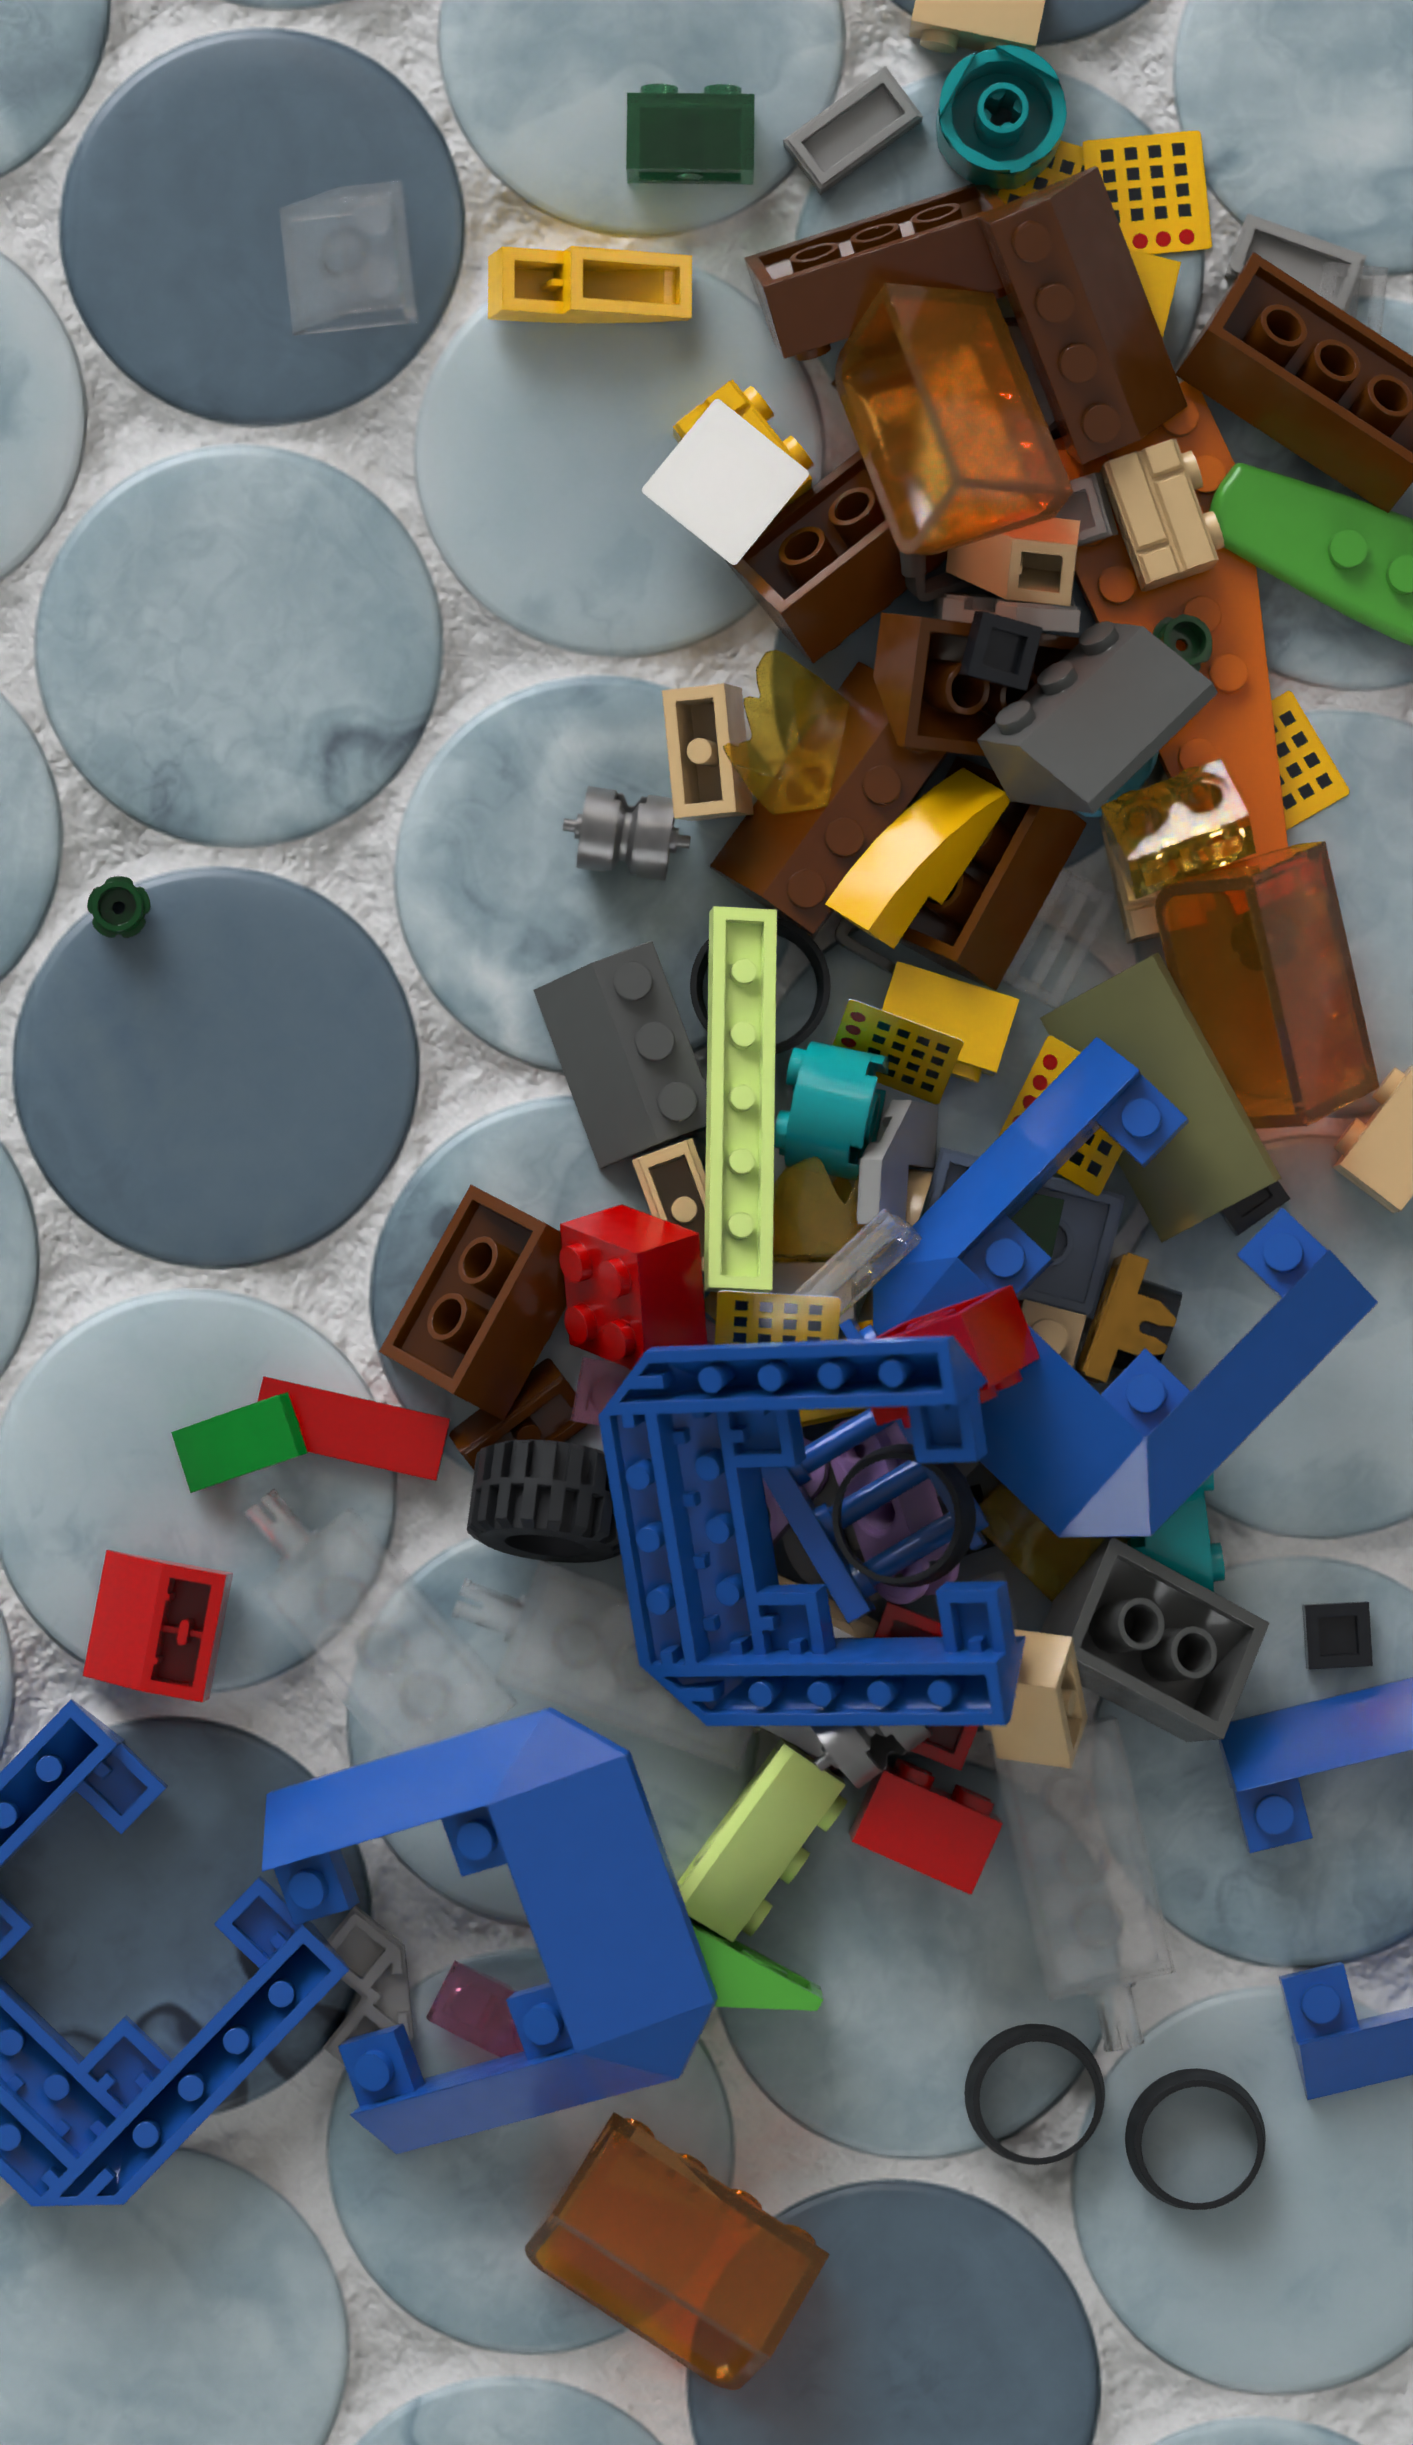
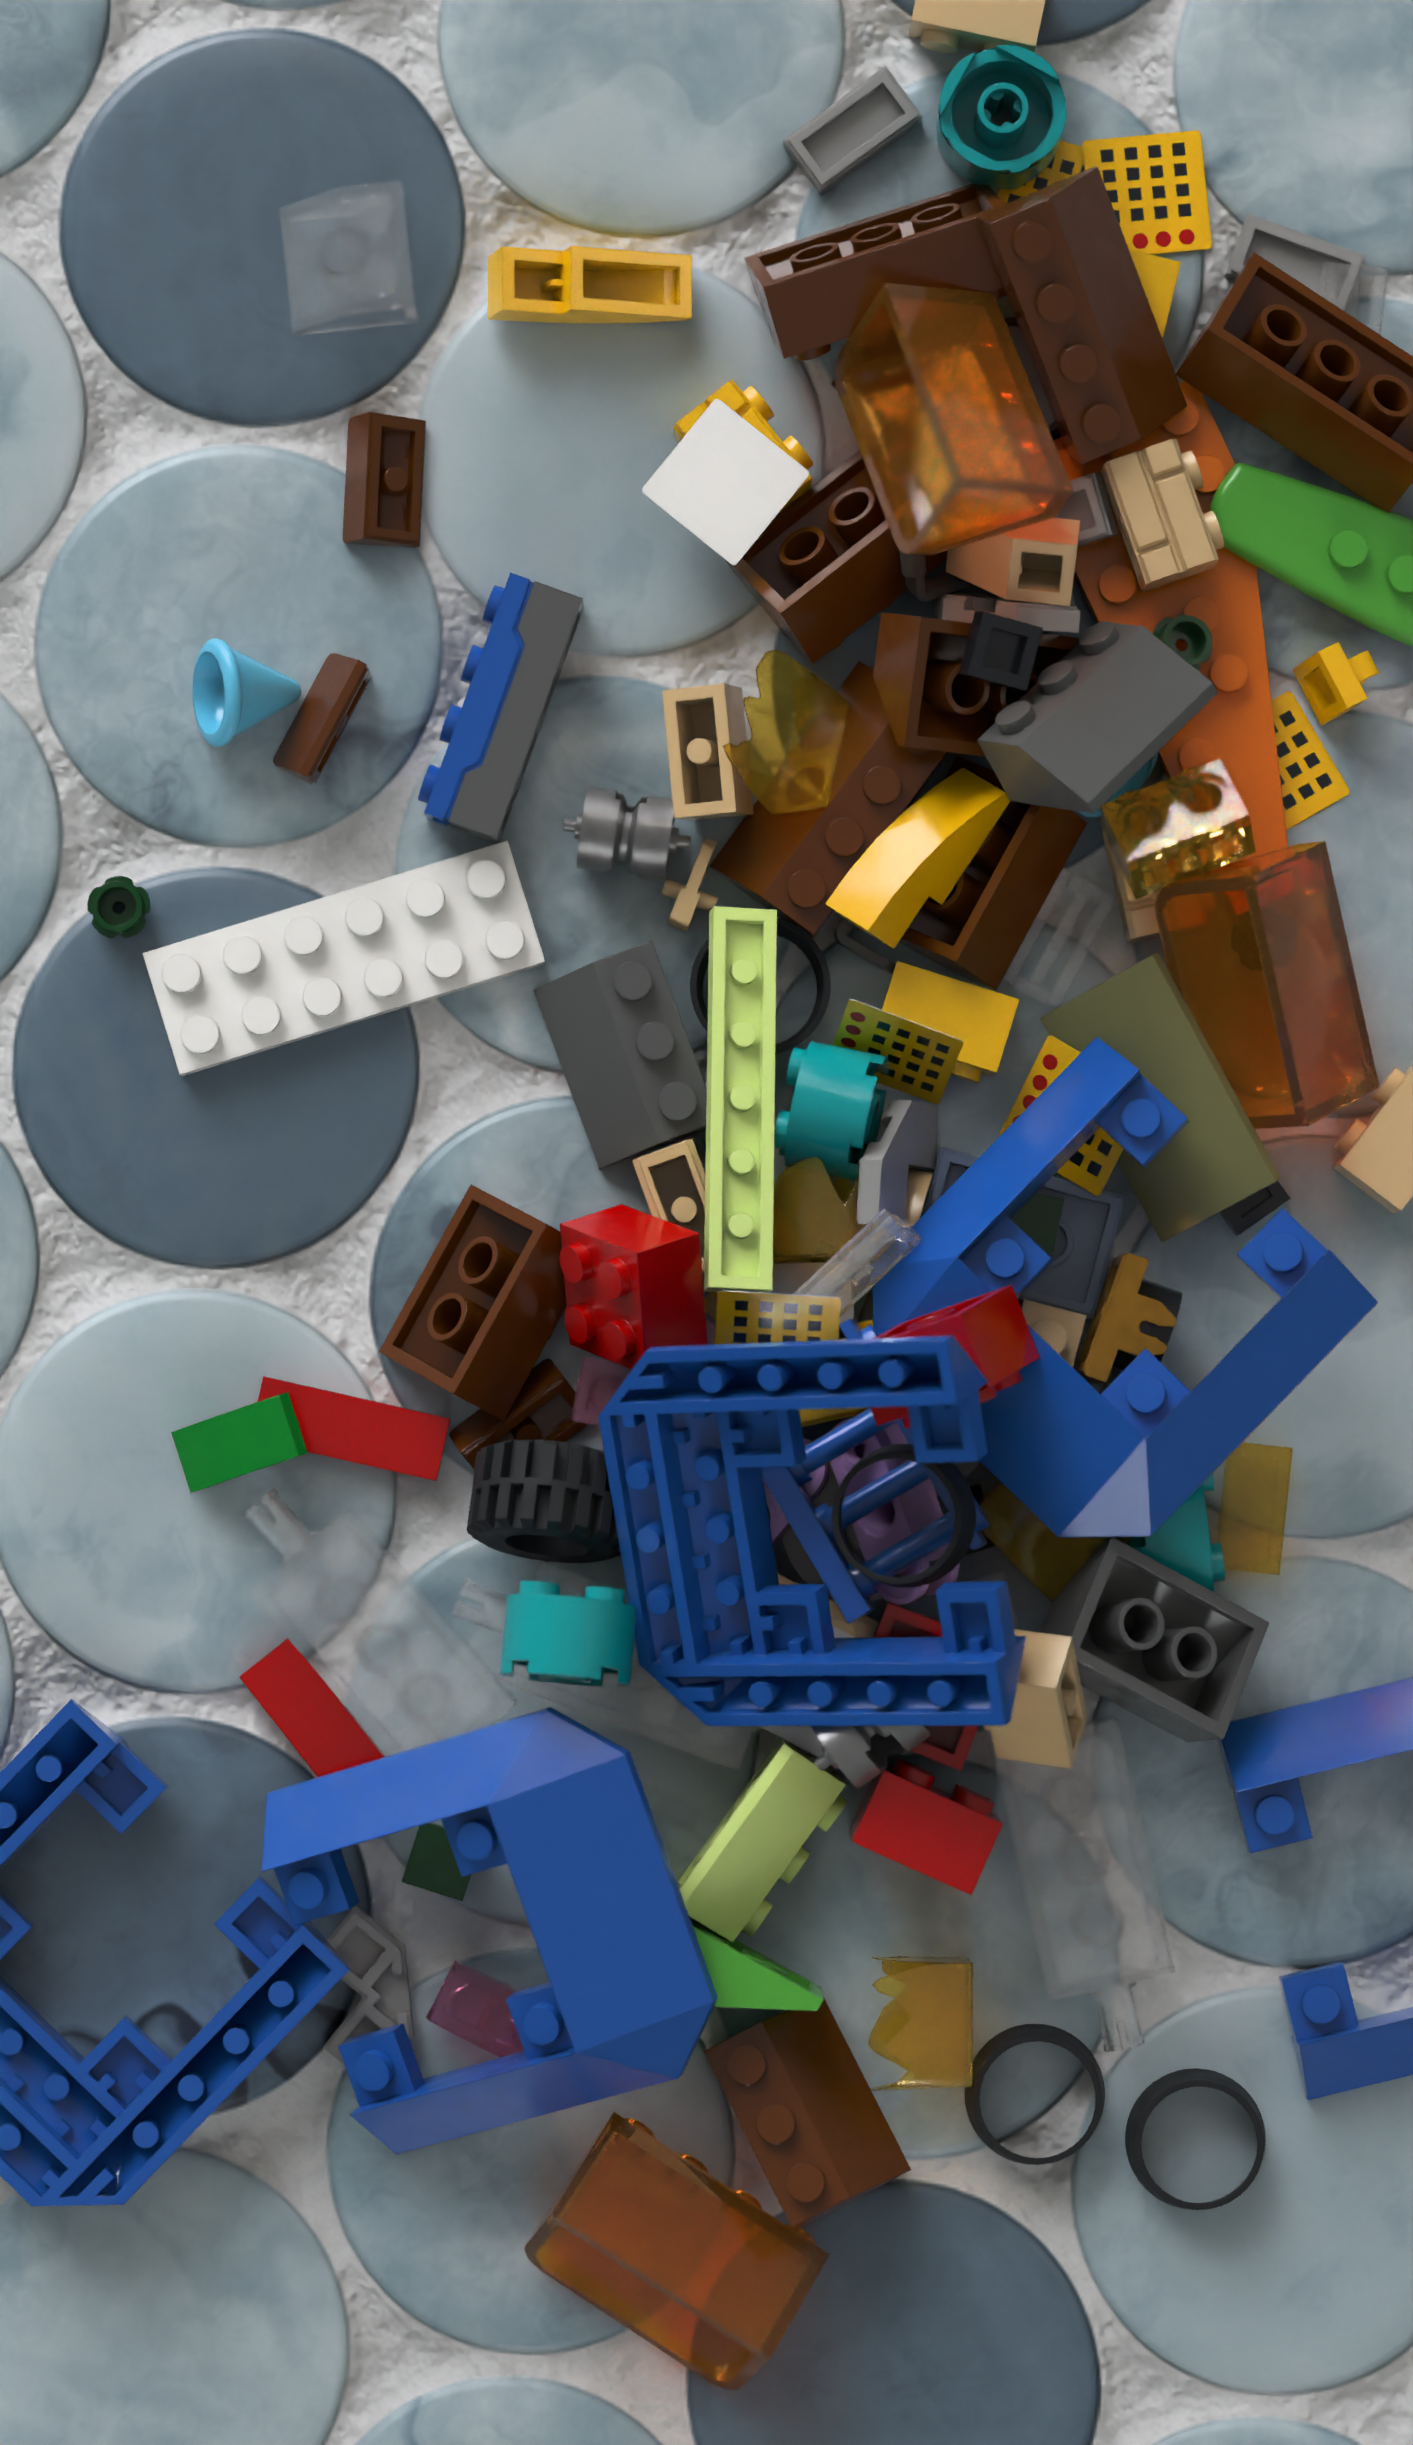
red slope [83,1550,233,1703] -> none
clear green brick [626,84,755,185] -> none
black tile [1302,1601,1373,1670] -> none
none -> white plate [142,840,546,1076]
none -> medium azure hat [192,638,301,747]
none -> red tile [239,1636,386,1777]
none -> reddish brown slope [273,653,372,785]
none -> reddish brown slope [342,412,426,547]
none -> dark green tile [401,1822,471,1901]
none -> piece [418,572,584,844]
none -> teal brick [500,1581,637,1687]
none -> tan piece [661,838,719,932]
none -> reddish brown slope [704,1997,911,2229]
none -> clear yellow piece [868,1956,973,2091]
none -> clear yellow tile [1217,1442,1293,1575]
none -> yellow tile [1292,642,1379,726]

